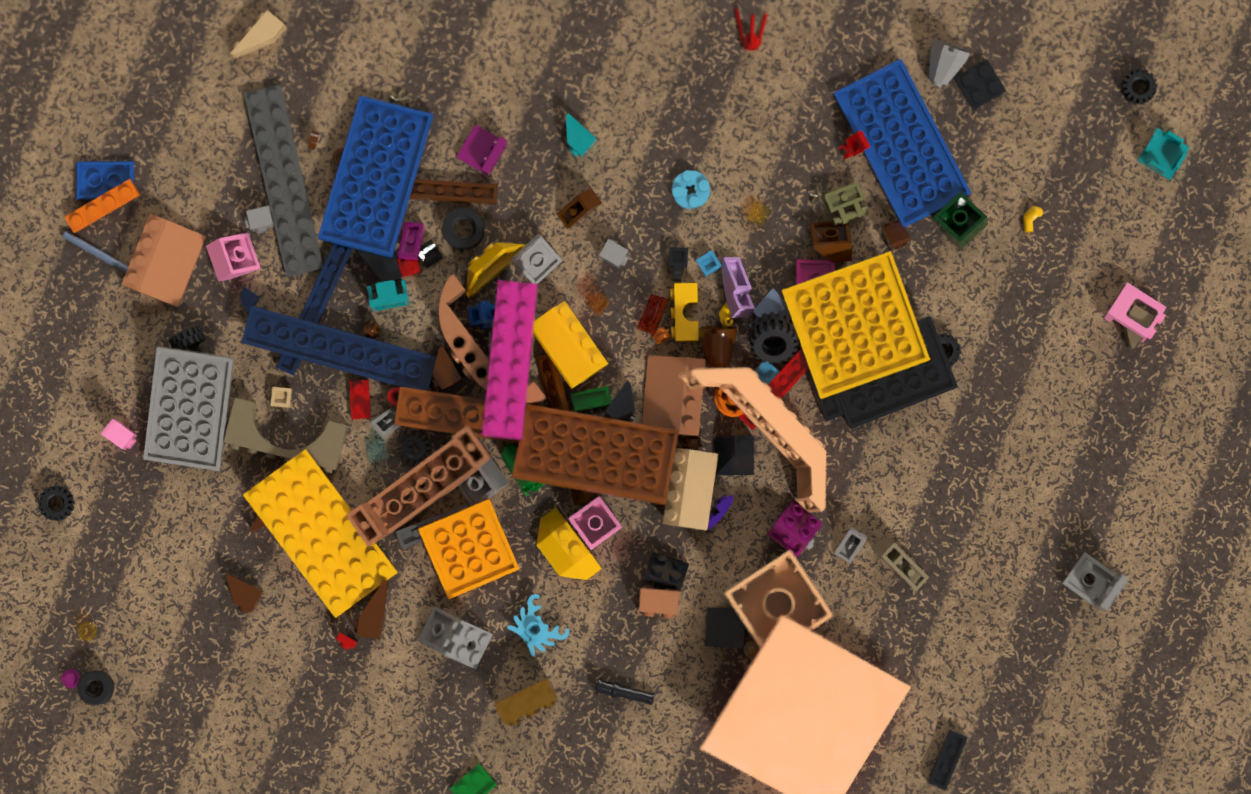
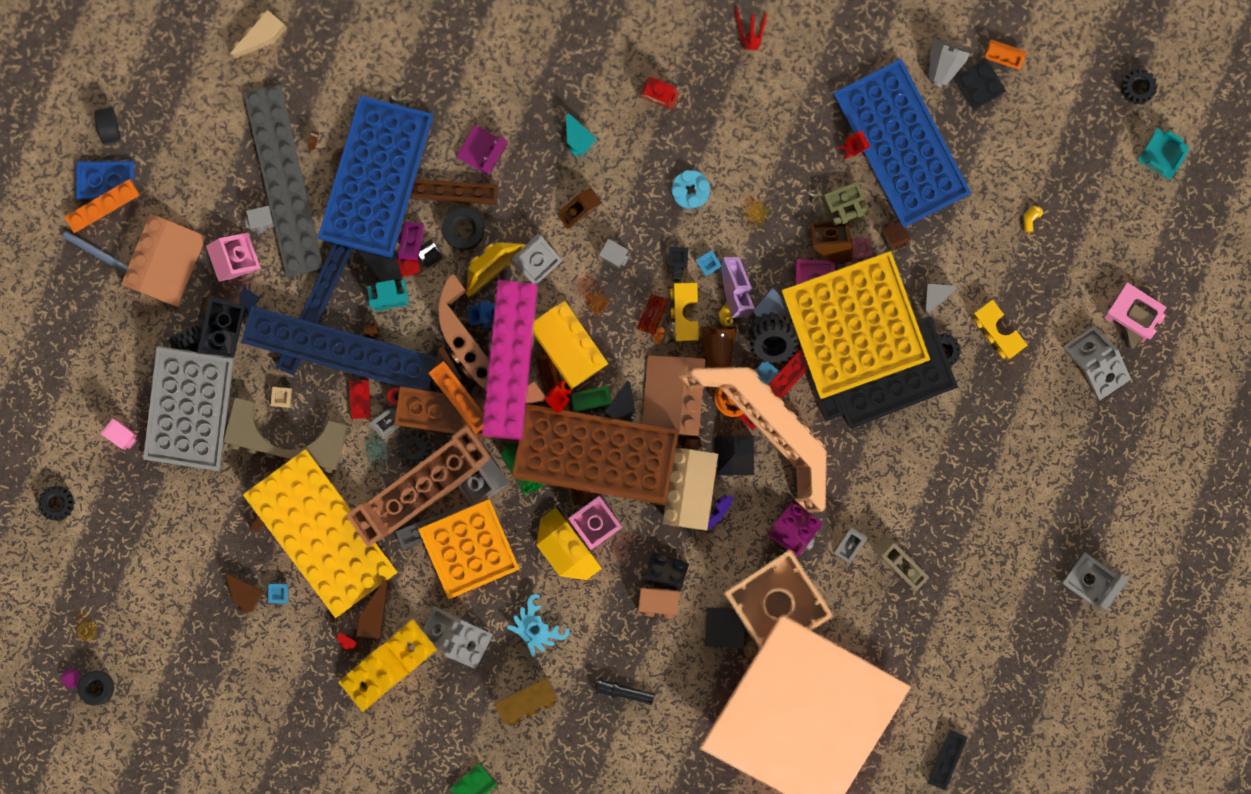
dark green slope [933,192,988,250] -> none
none -> black tyre [94,107,121,144]
none -> black slope [196,296,246,357]
none -> dark azure plate [268,584,289,603]
none -> yellow bracket [338,620,437,712]
none -> orange plate [429,361,485,434]
none -> red plate [545,380,572,413]
none -> red torso [639,77,679,111]
none -> dark tan plant [662,321,676,343]
none -> clear pink plate [851,238,872,259]
none -> light grey slope [924,284,957,315]
none -> yellow arch [972,300,1028,361]
none -> orange plate [984,40,1027,70]
none -> light grey bracket [1063,326,1131,401]

